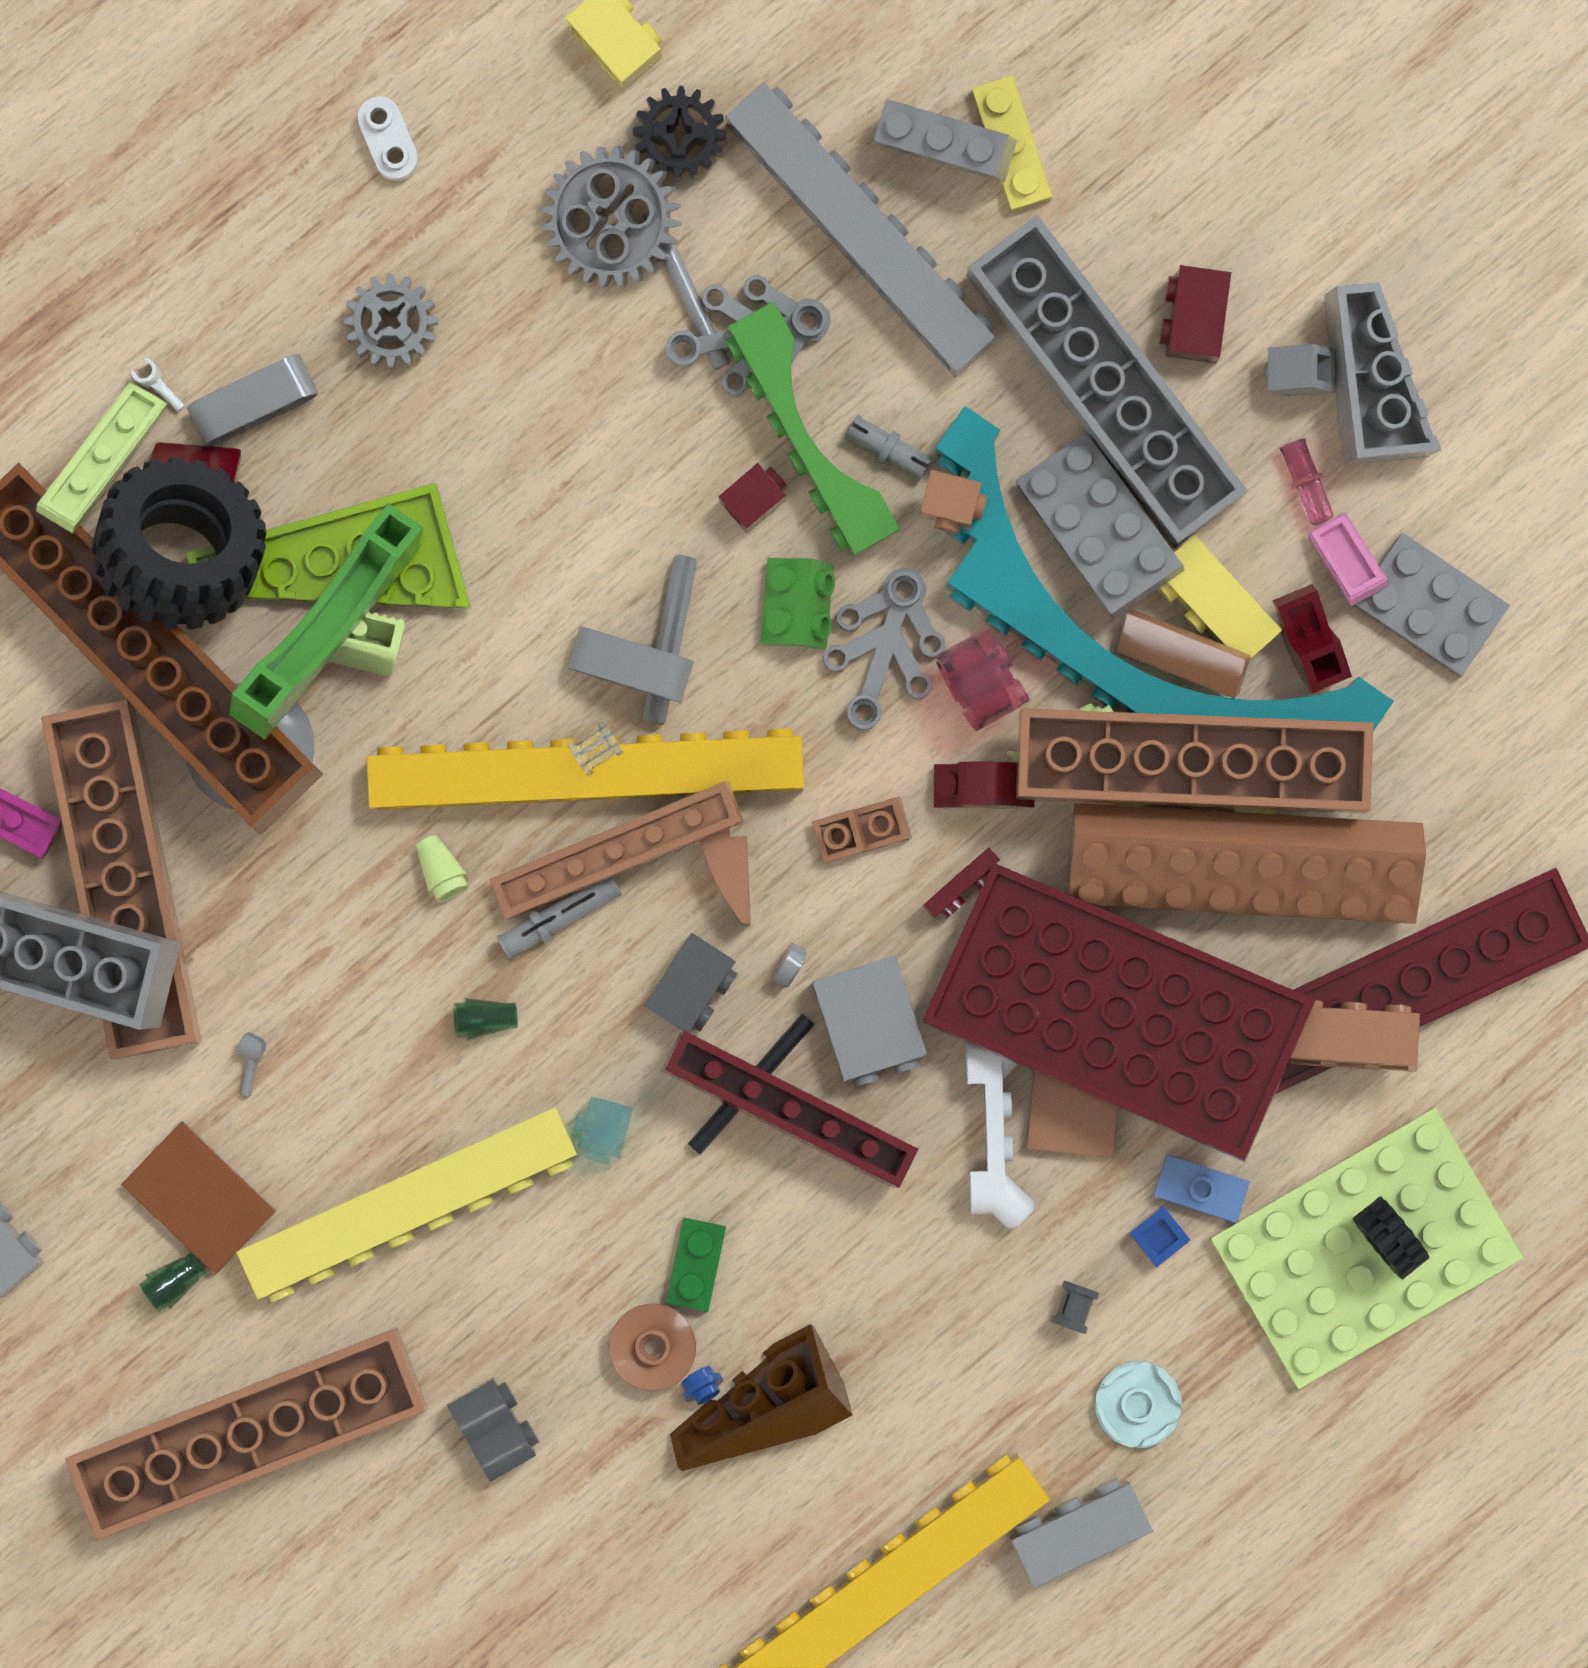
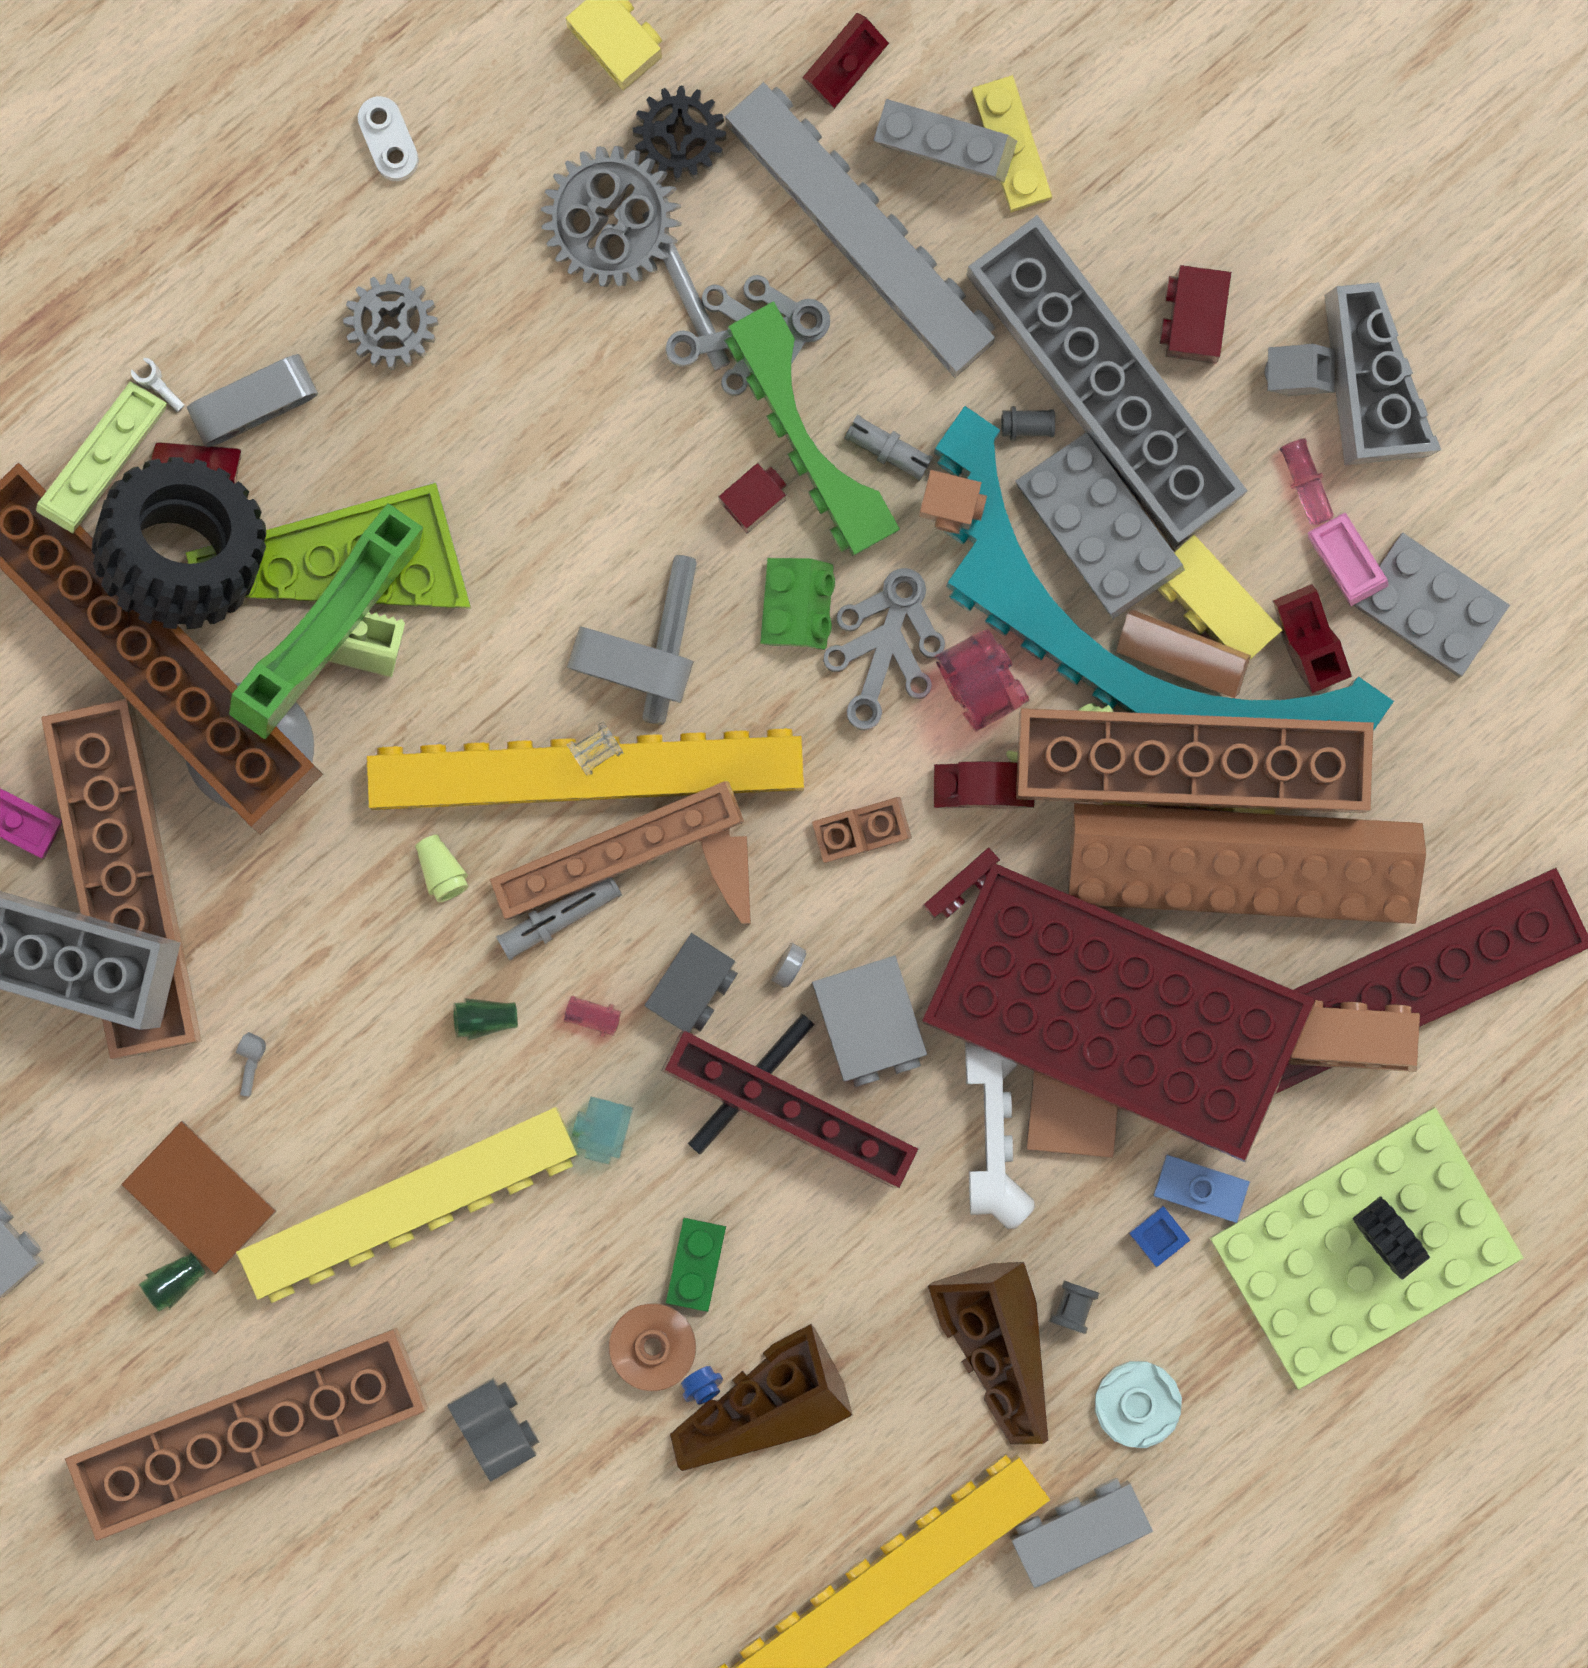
none -> clear pink pin [564,995,622,1037]
none -> dark red plate [802,13,889,109]
none -> reddish brown wedge [928,1262,1048,1444]
none -> dark grey pin [1001,406,1055,441]

